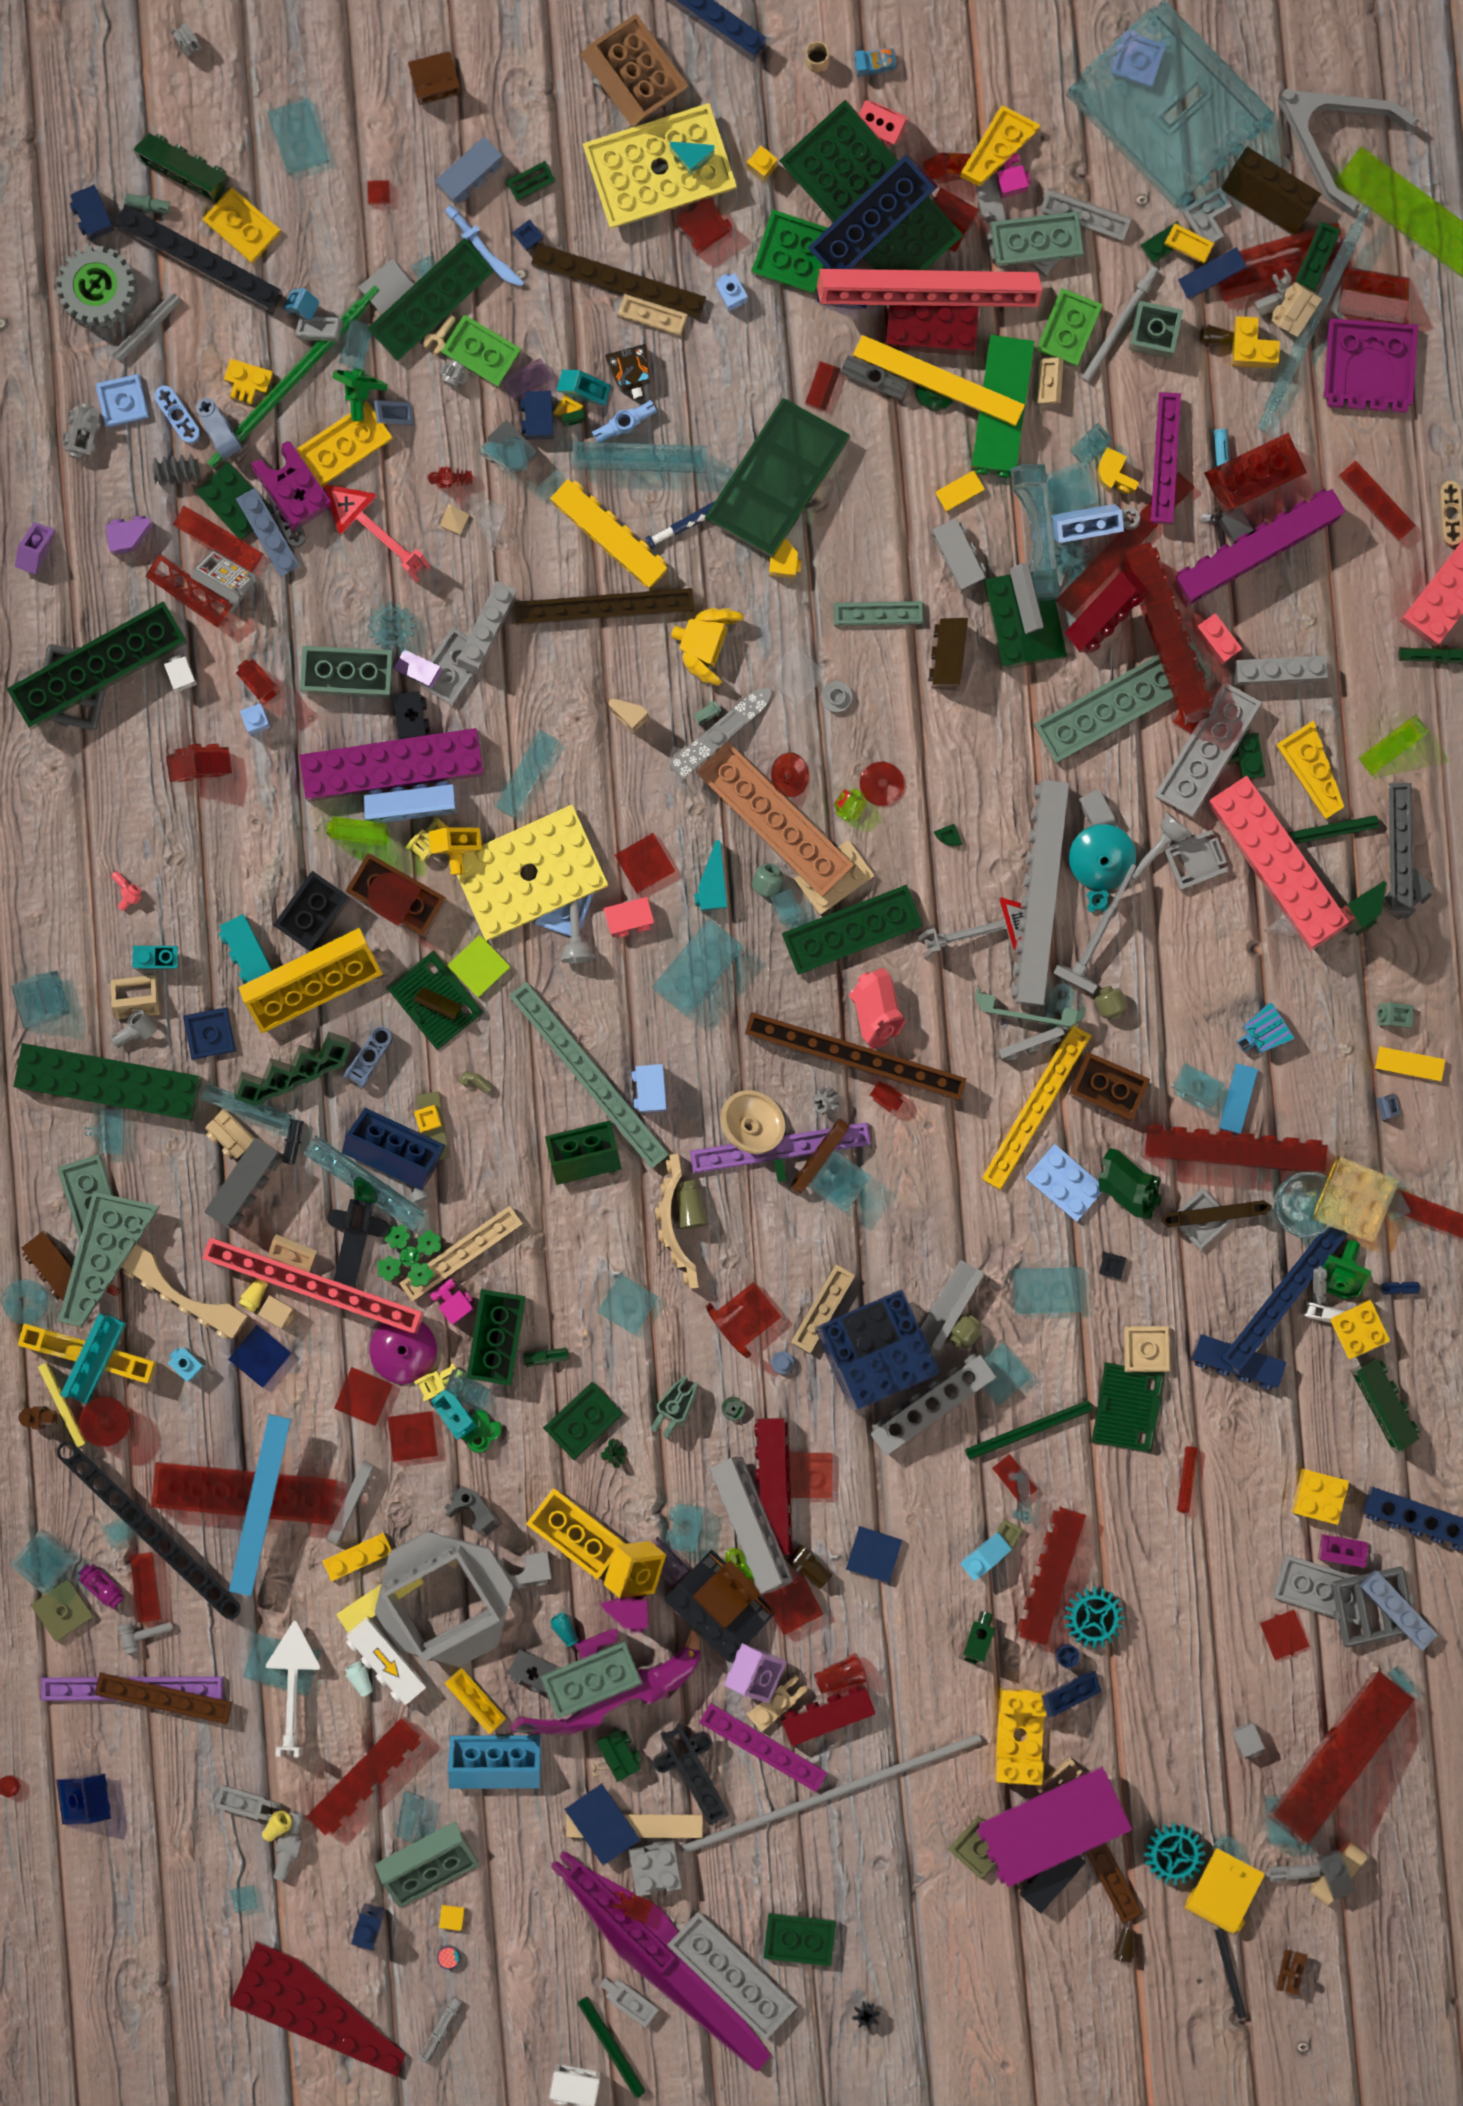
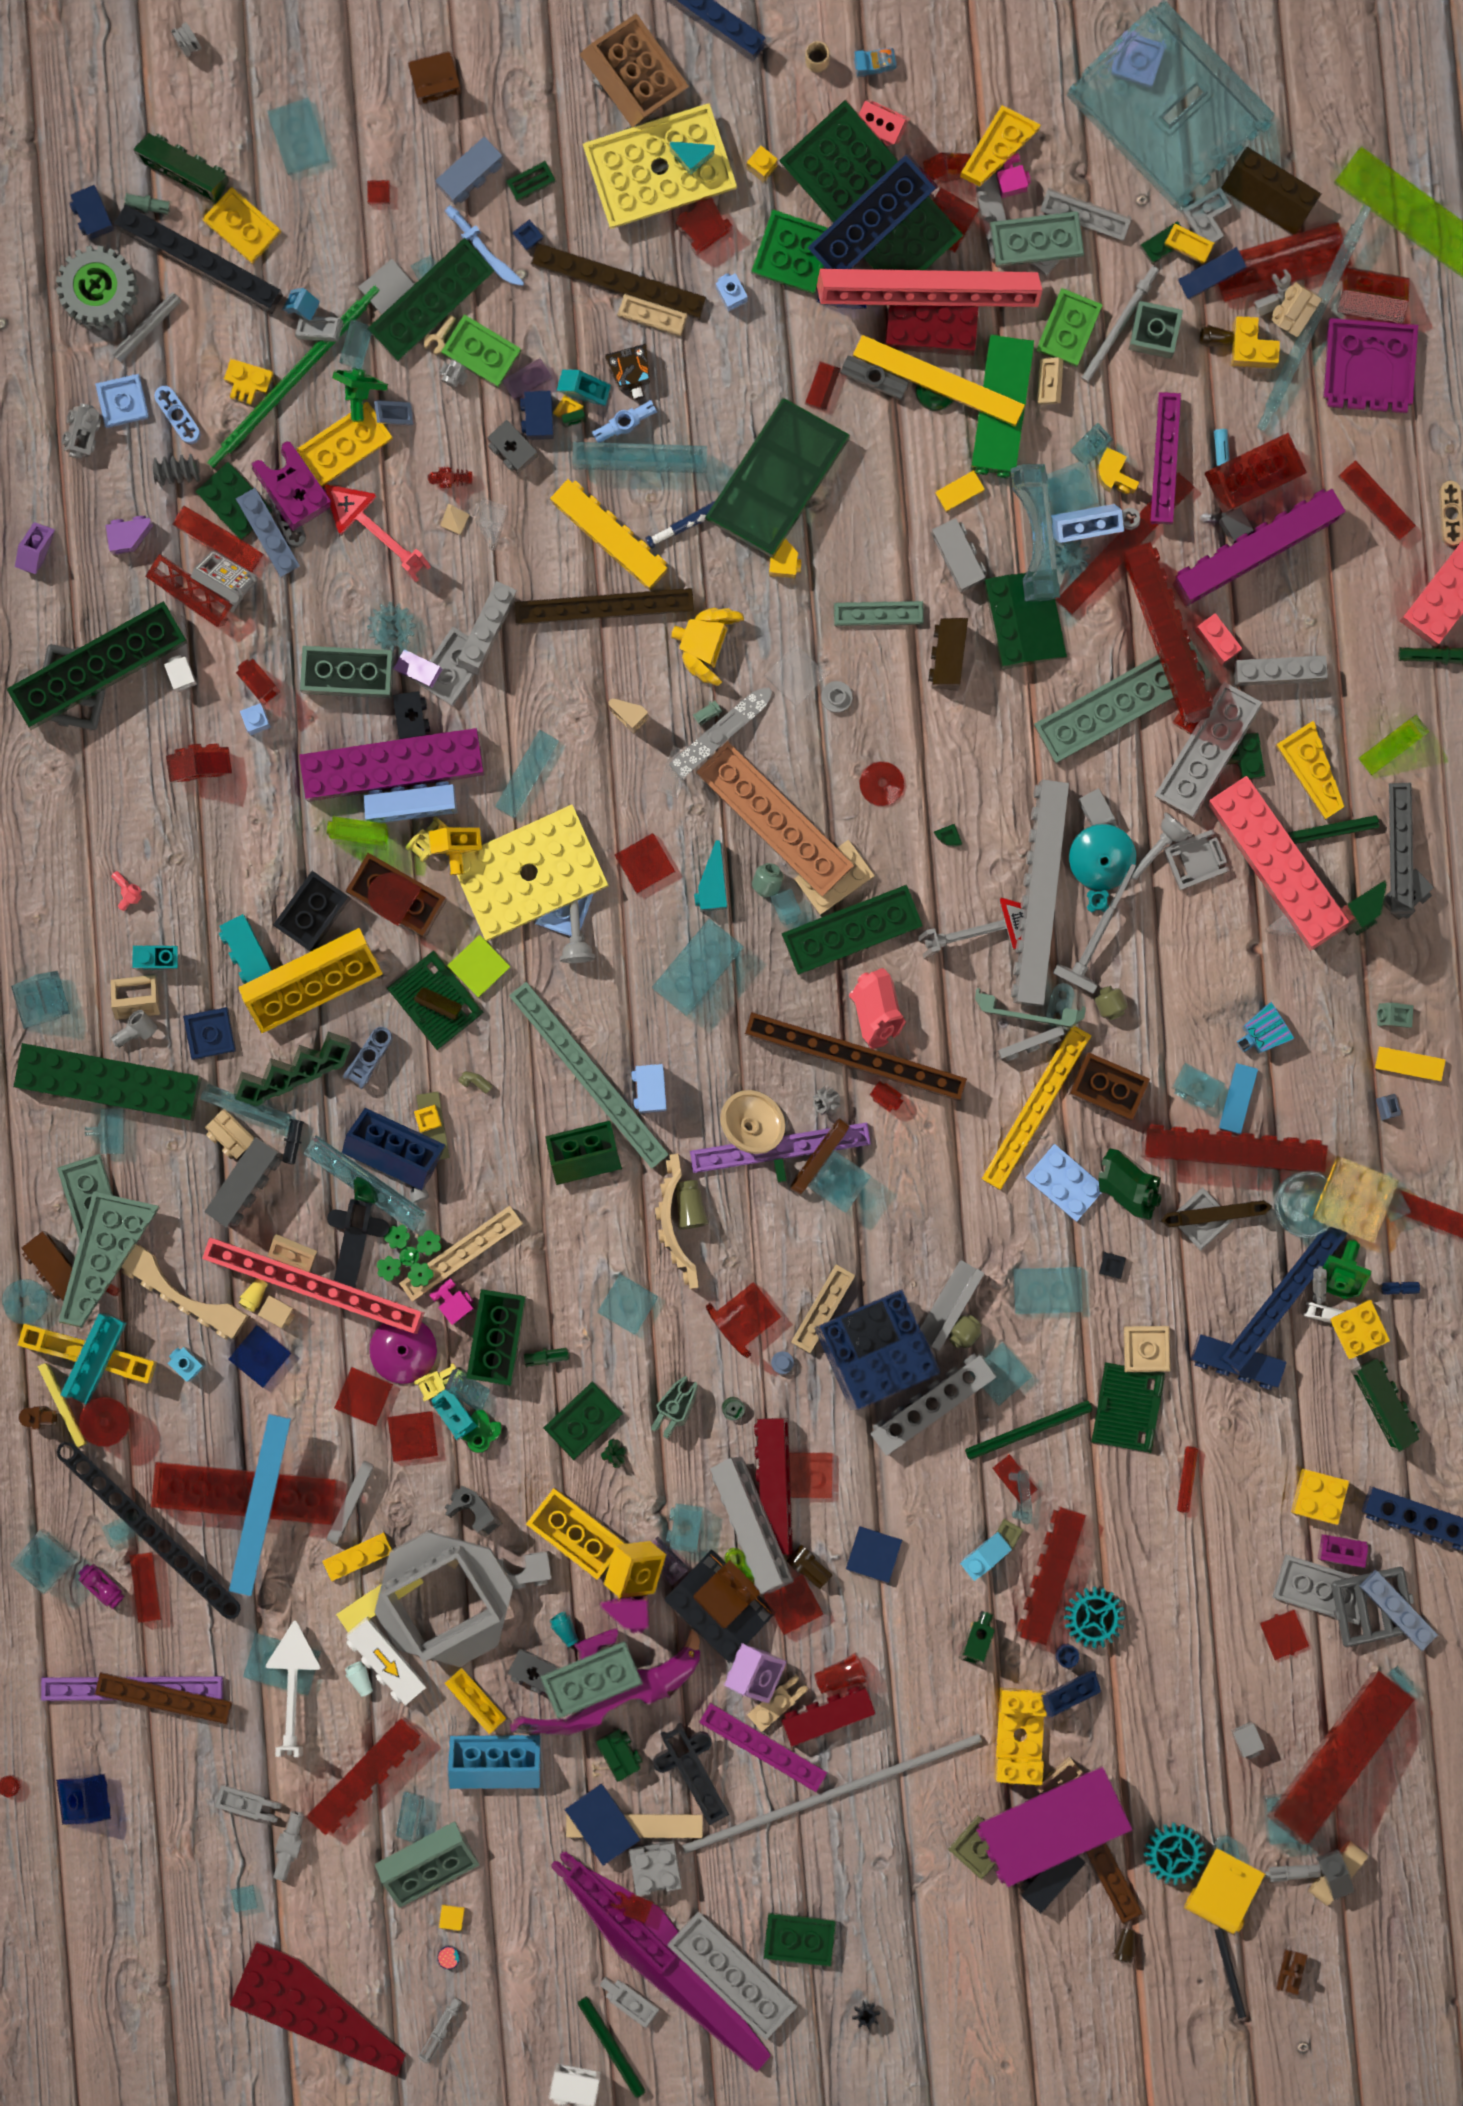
olive plate [31,1579,94,1642] -> none
light grey piece [117,1622,173,1655] -> none
sand blue piece [196,398,243,460] -> none
light yellow cone [262,1811,292,1842] -> none
dark blue torso [351,1903,386,1951] -> none
clear light blue slope [479,437,529,473] -> none
coral brick [604,897,654,938] -> none
clear red dish [771,752,809,797] -> none
clear neon green head [834,787,867,822] -> none
light grey tile [1009,562,1044,634] -> none
dark red brick [1064,571,1148,653] -> none
light grey piece [1278,89,1419,216] -> none
dark green tile [1294,221,1341,292] -> none

